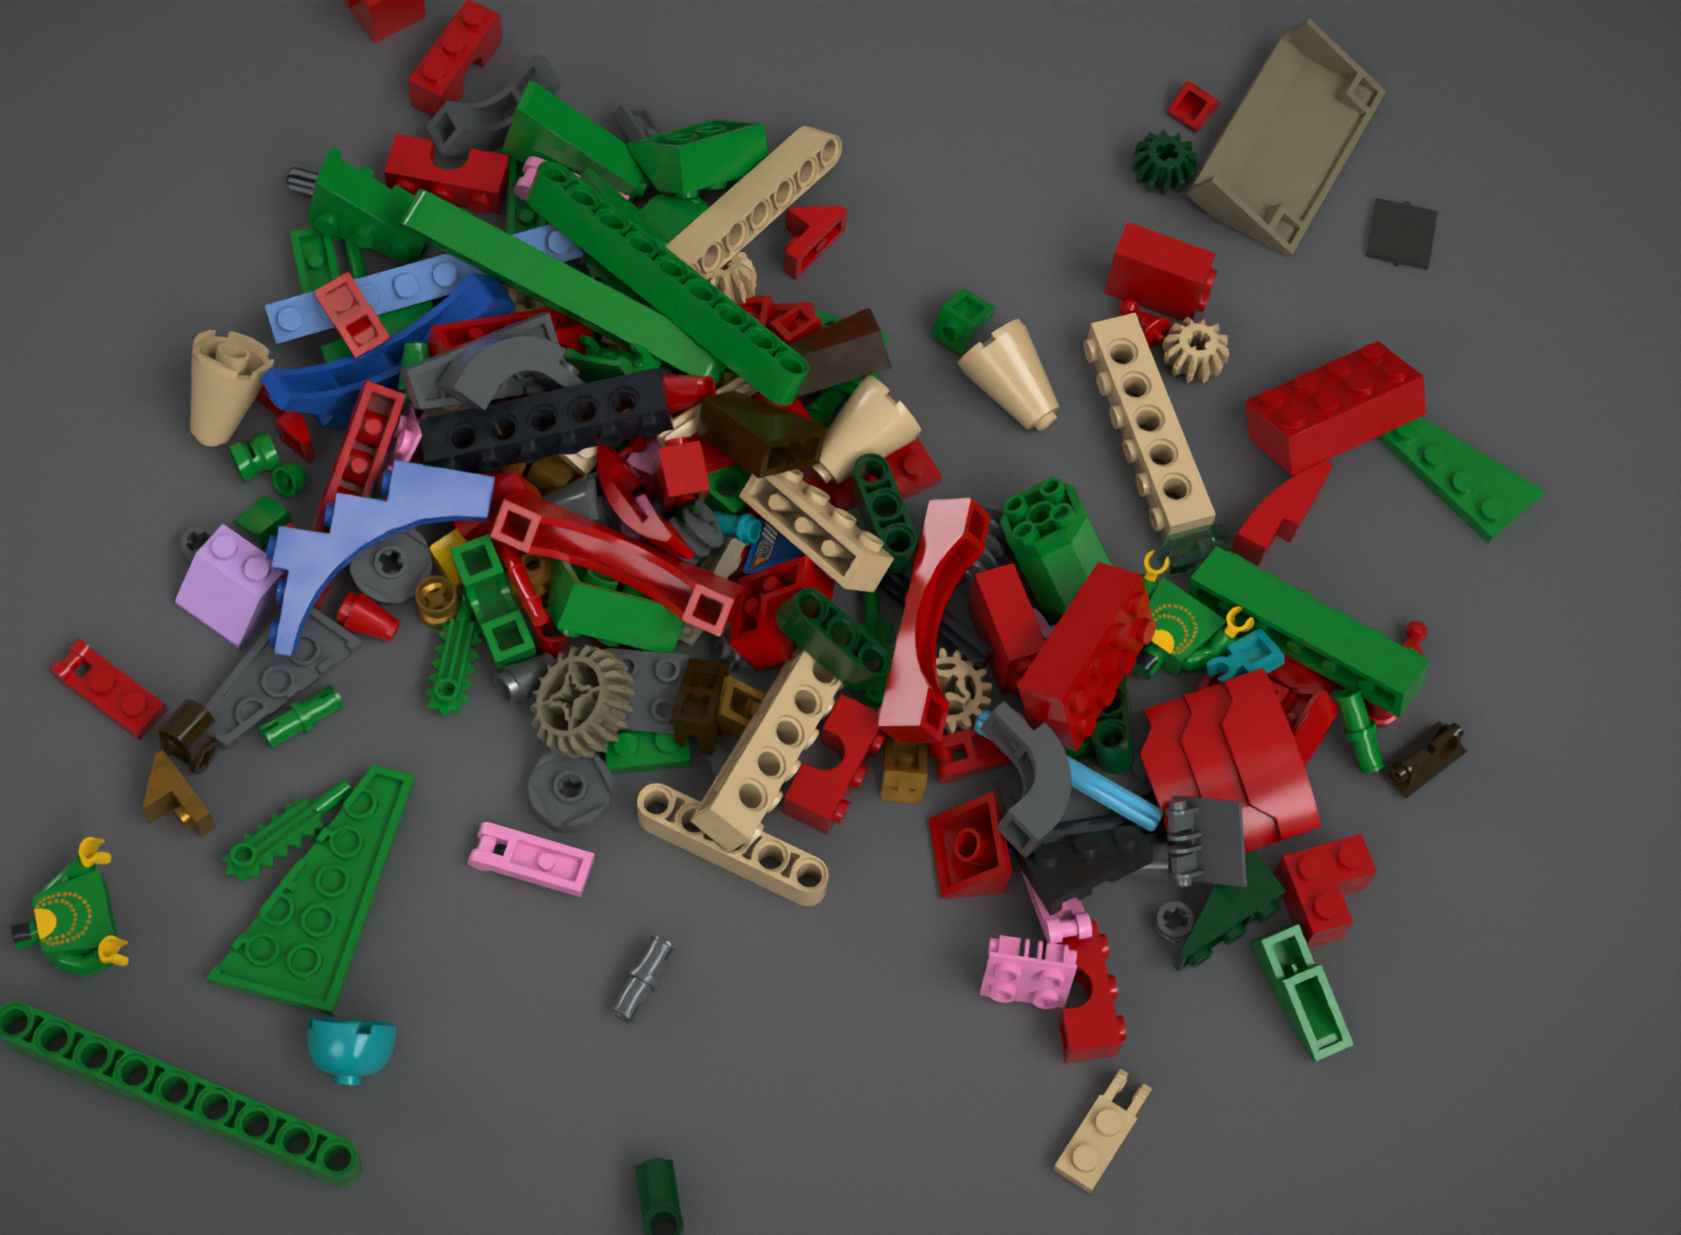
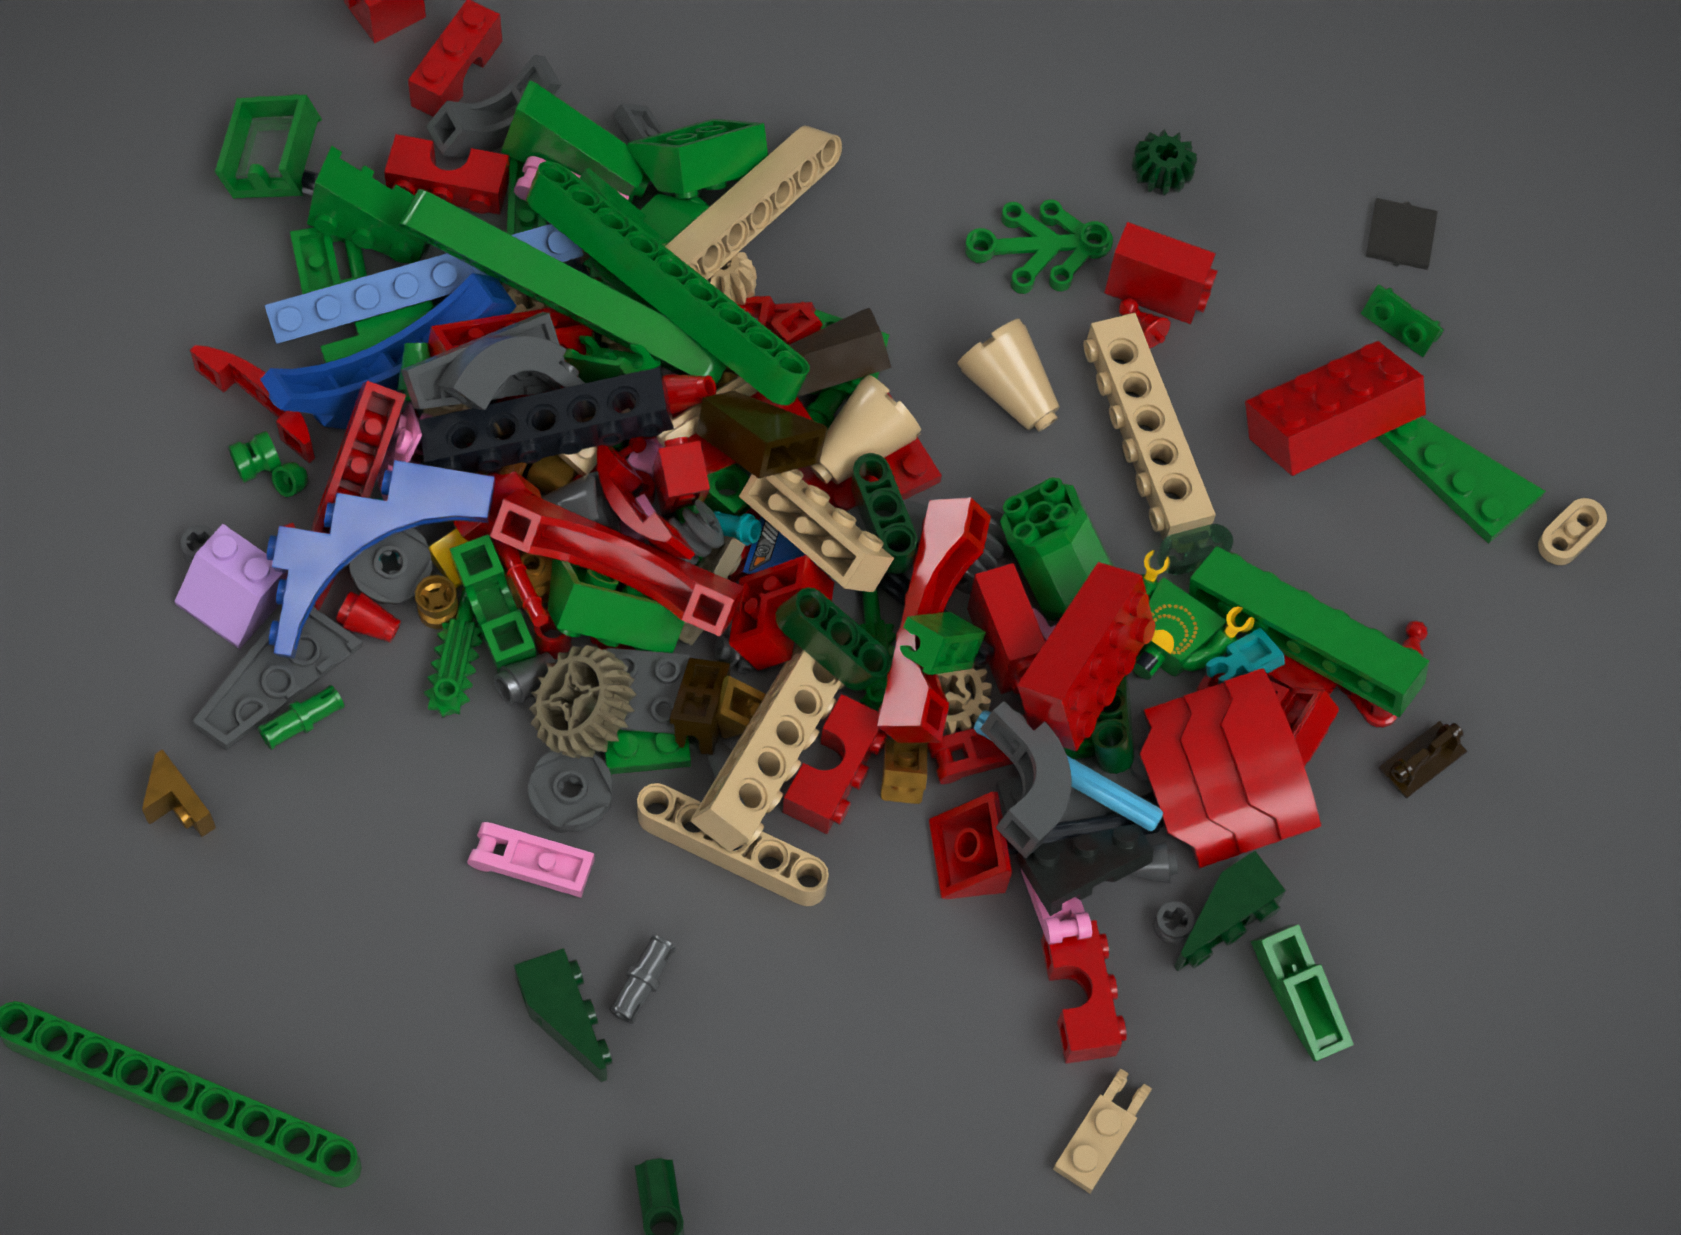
green torso [11,837,129,978] -> none
red plate [48,638,168,741] -> none
dark brown piece [157,699,218,775] -> none
tan cone [190,330,274,447] -> none
green wing [206,765,416,1017] -> none
green piece [221,779,353,884] -> none
green slope [234,495,292,549] -> none
teal cylinder [307,1017,397,1085] -> none
red slope [313,271,391,359] -> none
red slope [784,206,847,280] -> none
green bracket [931,288,996,355] -> none
bright pink hinge [979,935,1077,1009] -> none
tan gear [1162,317,1229,384] -> none
dark grey hinge [1165,795,1247,887] -> none
red slope [1166,80,1221,132] -> none
dark tan slope [1186,18,1386,257] -> none
red slope [1230,461,1333,566] -> none
red brick [1273,834,1377,948] -> none
green pin [1334,687,1386,774] -> none
none -> green window [215,94,322,199]
none -> dark green slope [514,948,613,1082]
none -> green hinge [900,612,986,675]
none -> green plant [965,199,1113,294]
none -> green hinge [1361,284,1444,358]
none -> tan plate [1538,498,1607,565]

